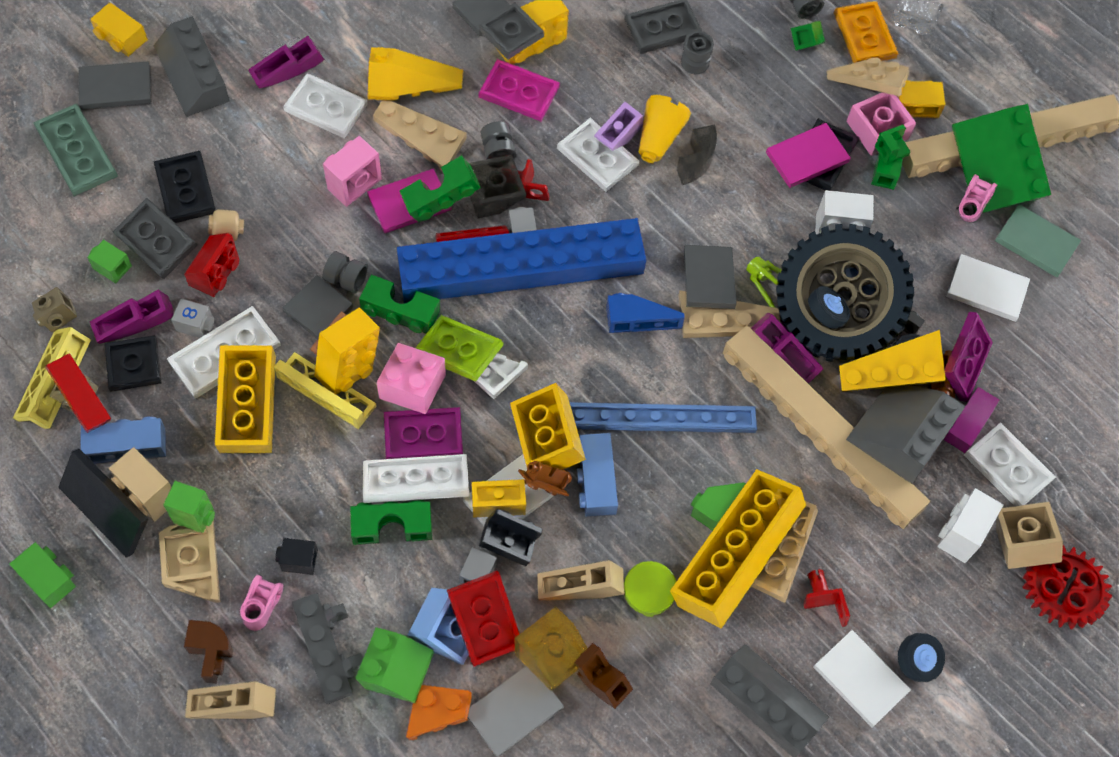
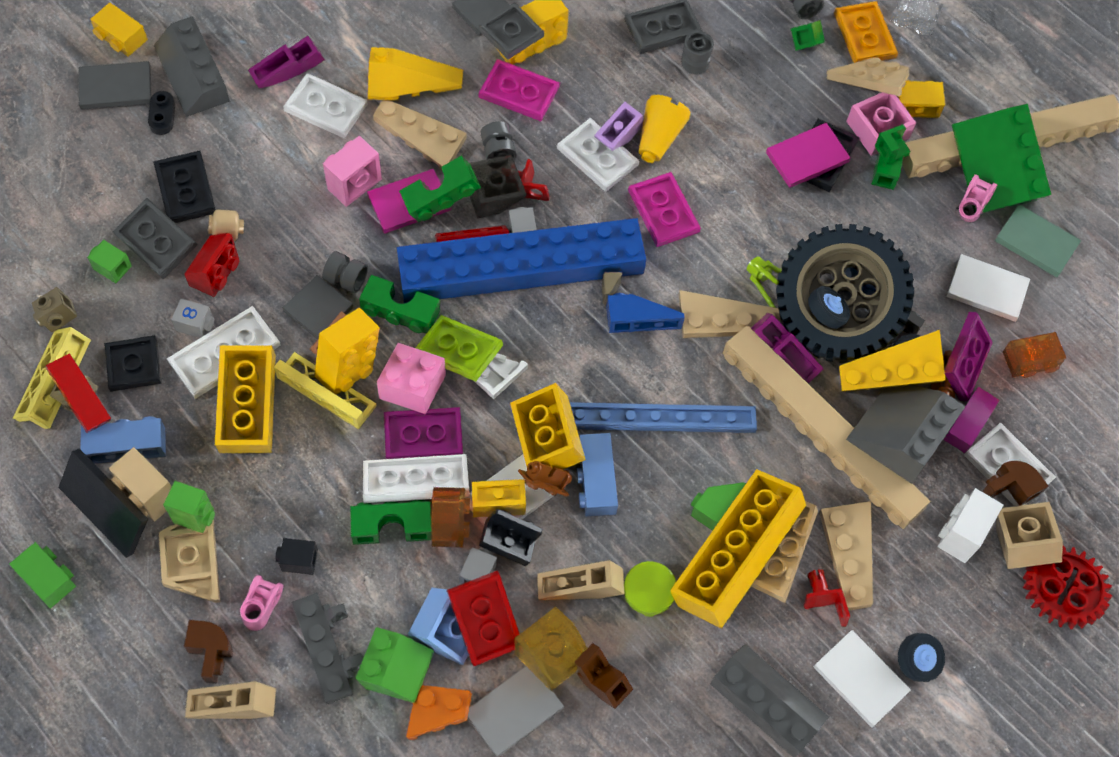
sand green tile [33,103,118,197] -> none
magenta slope [90,289,174,344] -> none
clear smoke brick [677,124,717,185] -> none
dark grey tile [684,245,736,309] -> none
white brick [815,190,873,234] -> none
none -> black plate [148,91,175,135]
none -> clear orange brick [432,487,470,548]
none -> dark tan slope [602,272,622,305]
none -> dark pink tile [628,172,701,247]
none -> tan wing [819,501,873,611]
none -> reddish brown brick [982,461,1049,506]
none -> clear orange brick [1002,332,1067,378]

